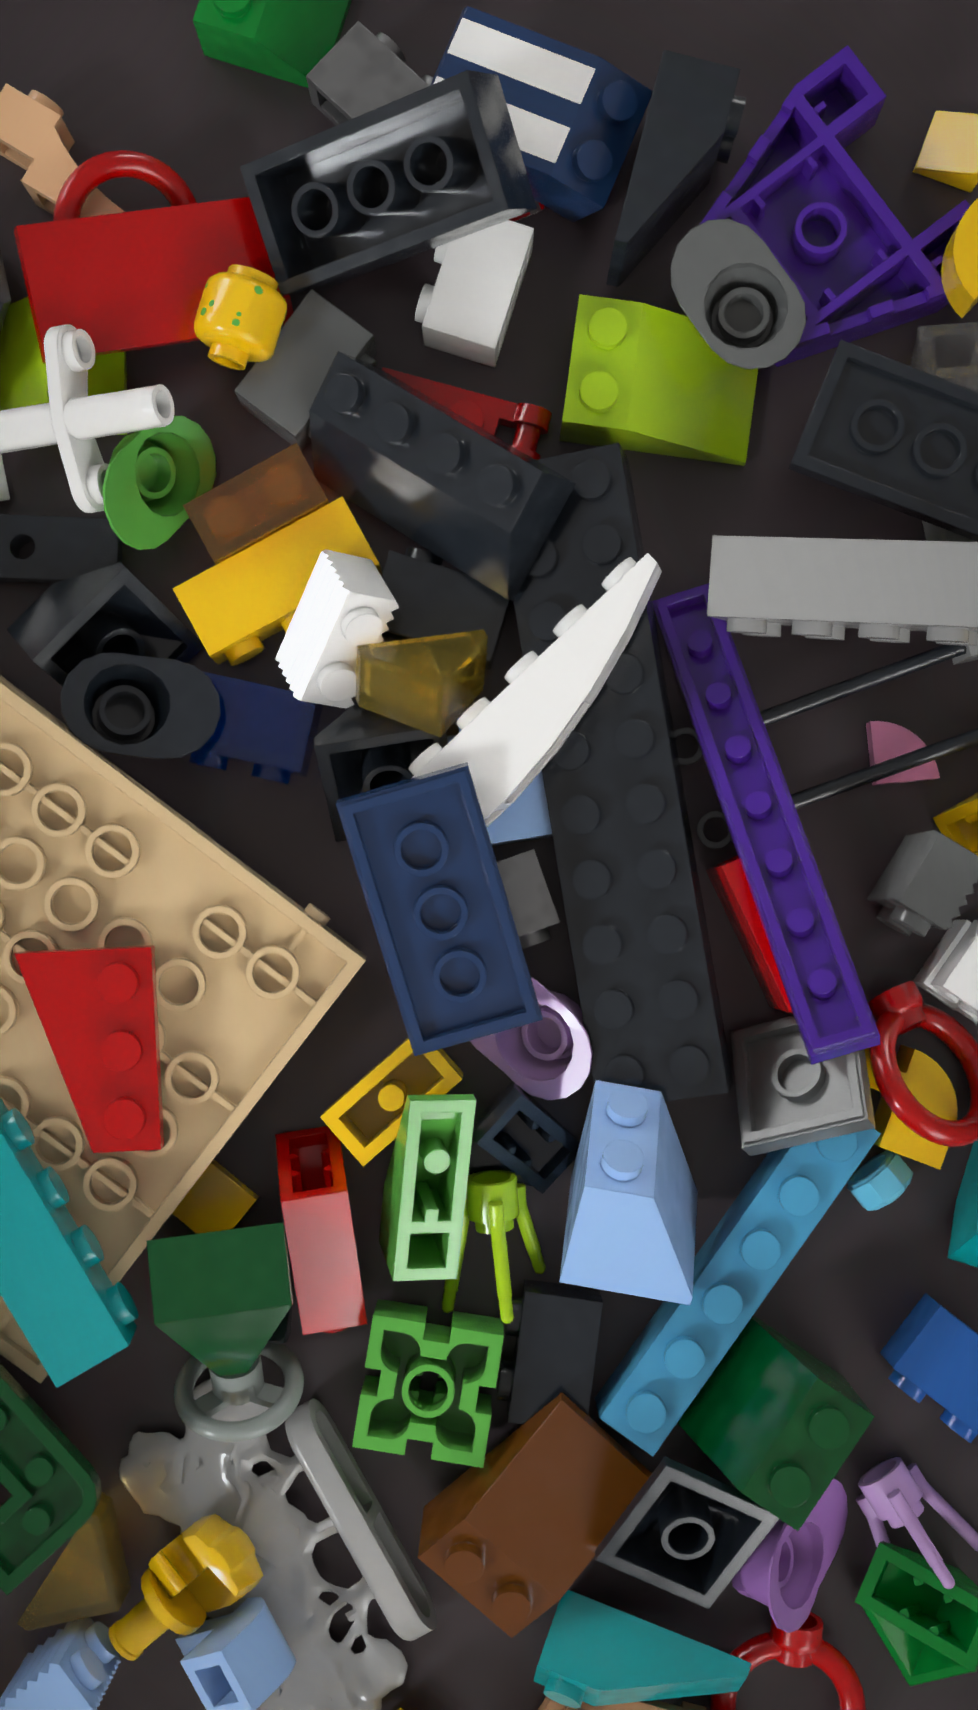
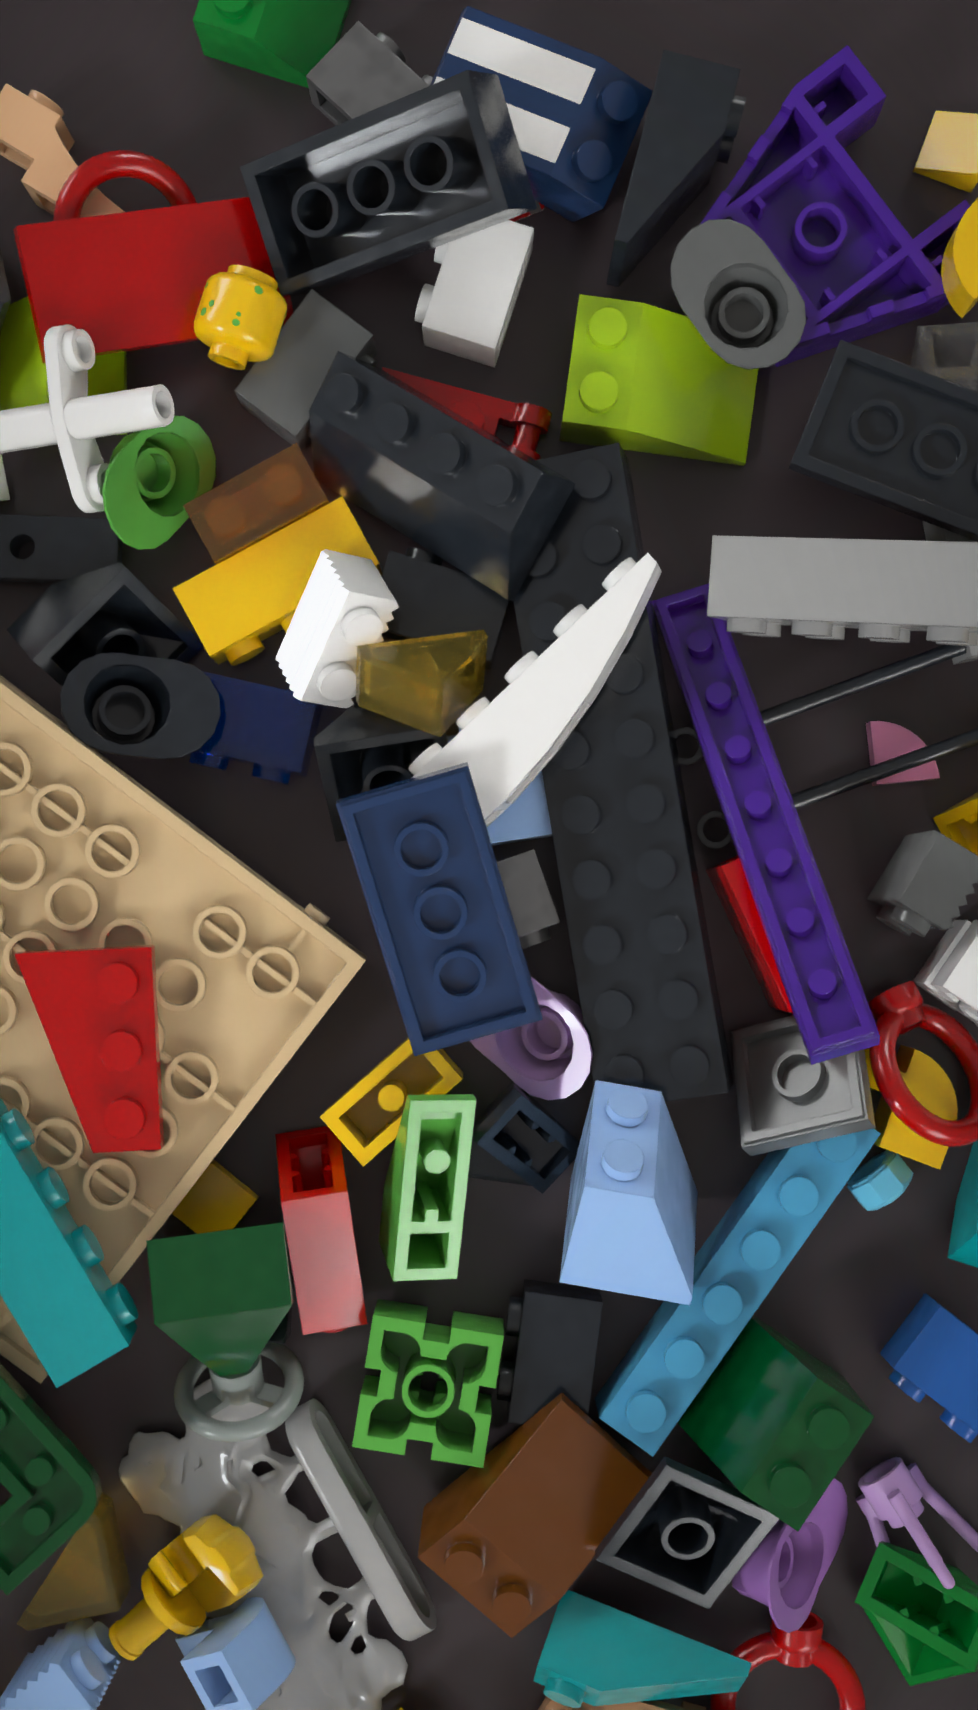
lime plant [442,1170,546,1324] -> none

